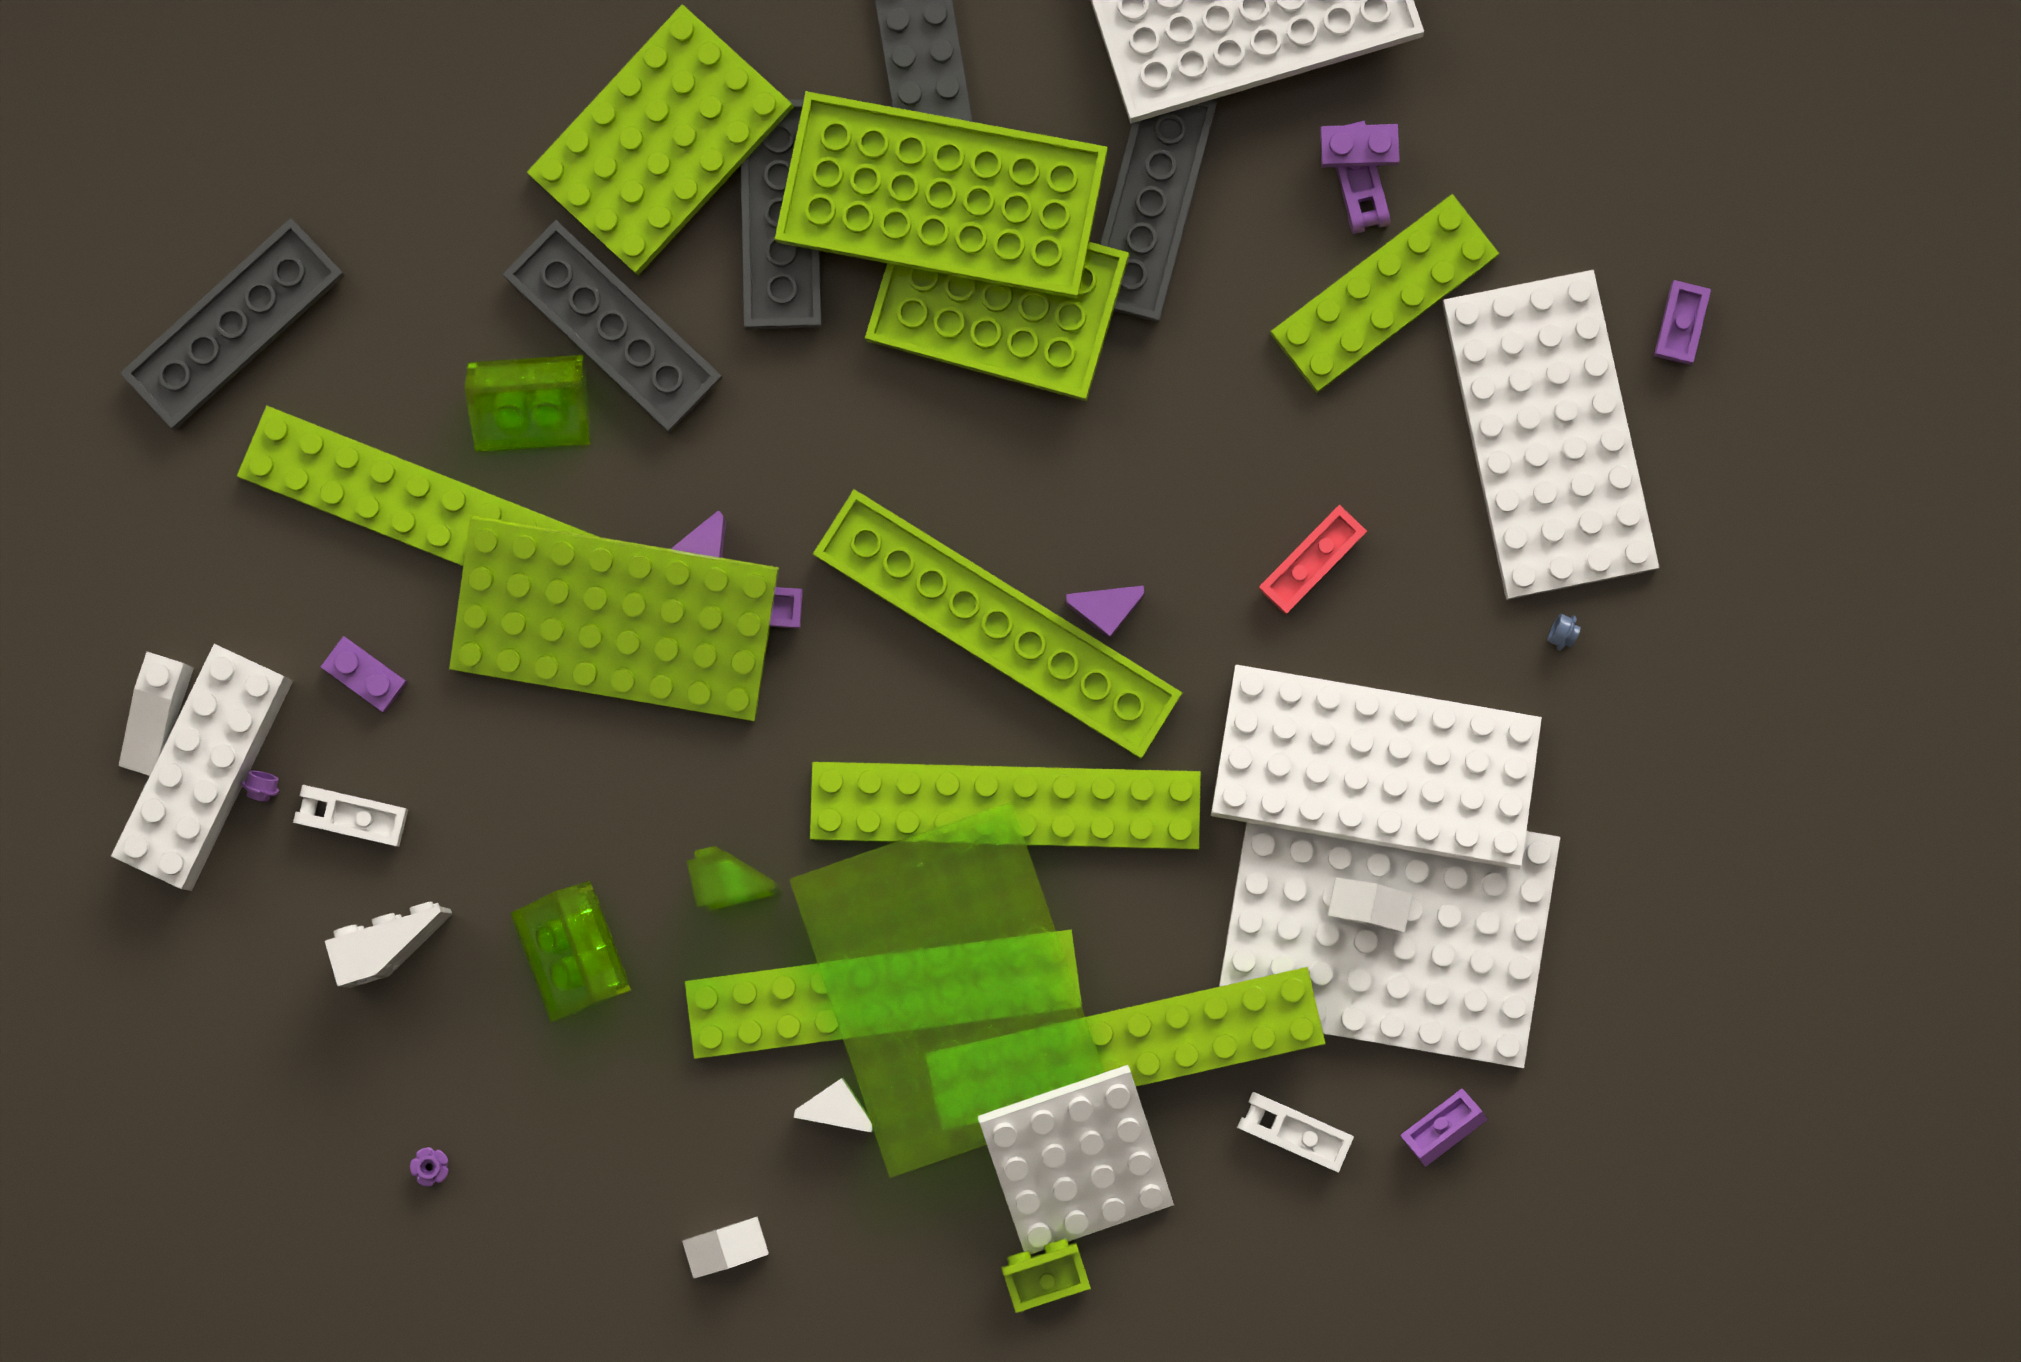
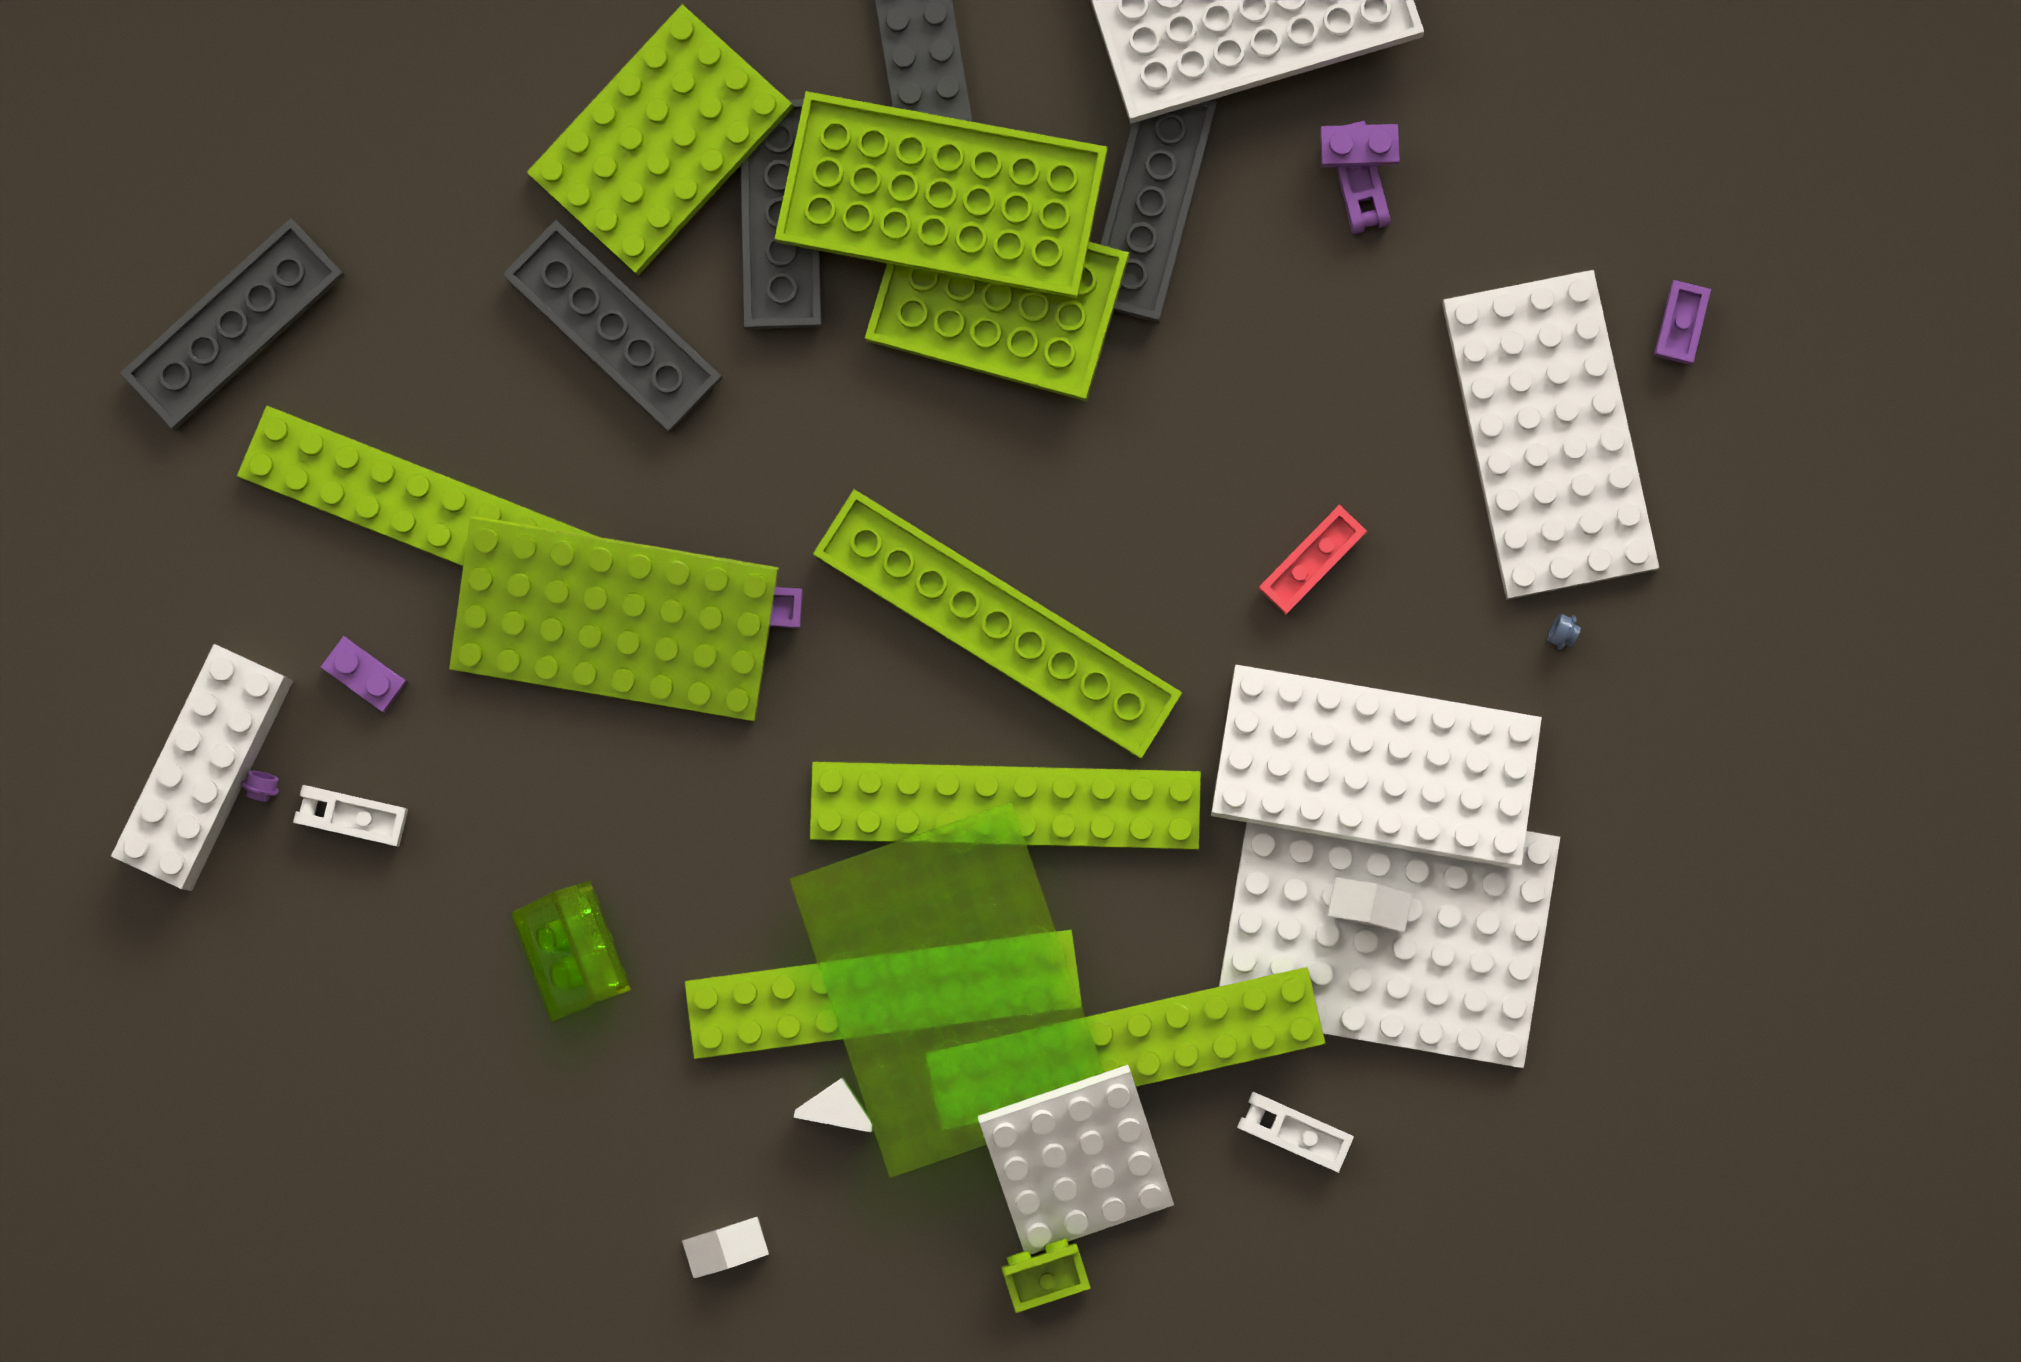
white slope [118,652,194,776] -> none
white slope [325,902,453,988] -> none
medium lavender plate [410,1147,449,1187] -> none
clear neon green slope [465,355,591,452] -> none
medium lavender slope [671,510,727,558] -> none
clear neon green slope [686,846,783,911] -> none
medium lavender slope [1066,586,1144,640] -> none
lime plate [1270,194,1500,394] -> none
medium lavender plate [1400,1089,1488,1167] -> none

